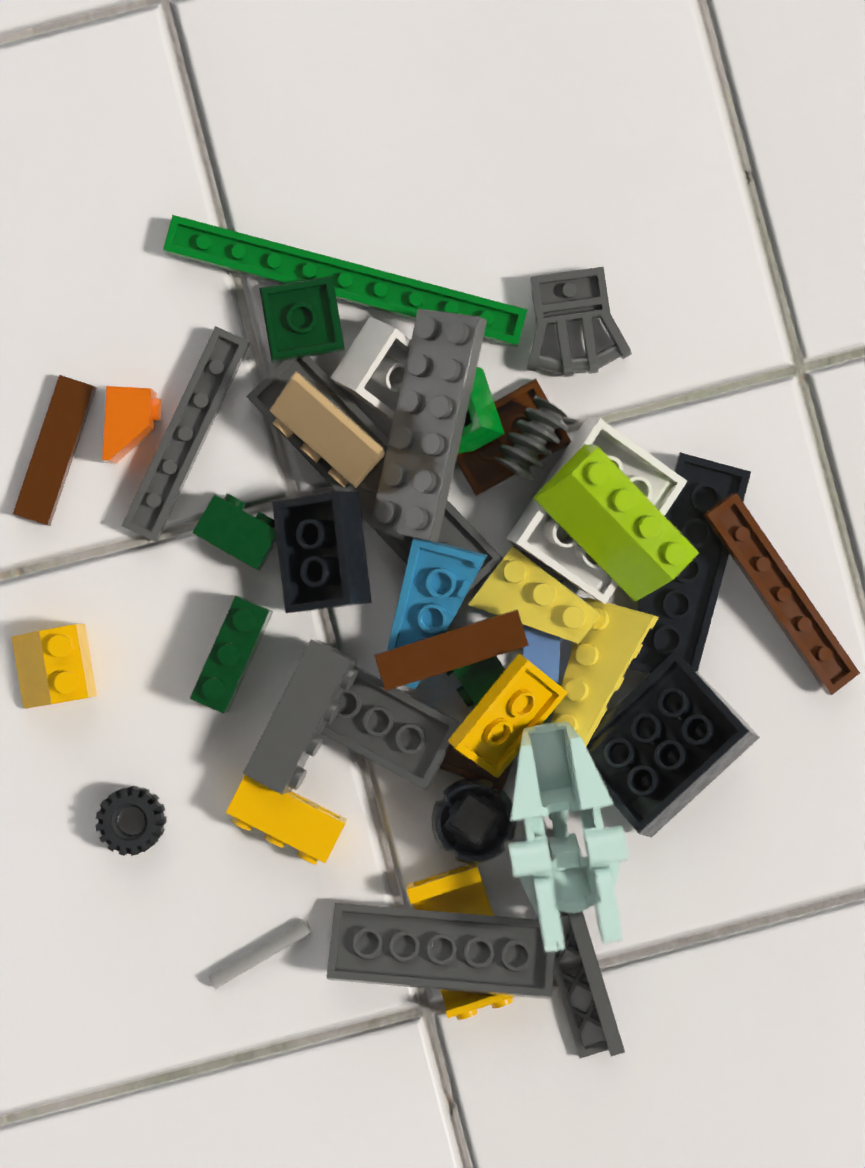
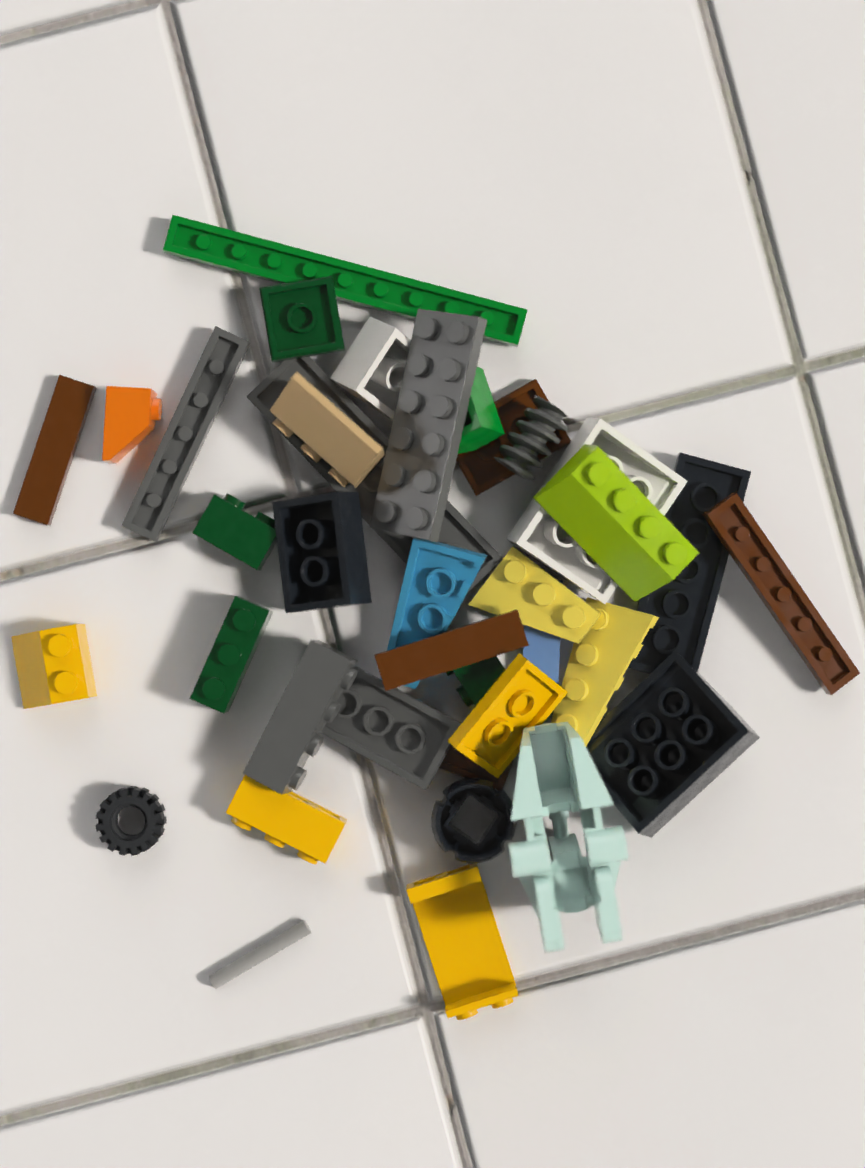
dark grey plate [326,903,555,999] -> none
dark grey plate [527,267,632,377] -> none
dark grey fence [537,911,625,1058] -> none

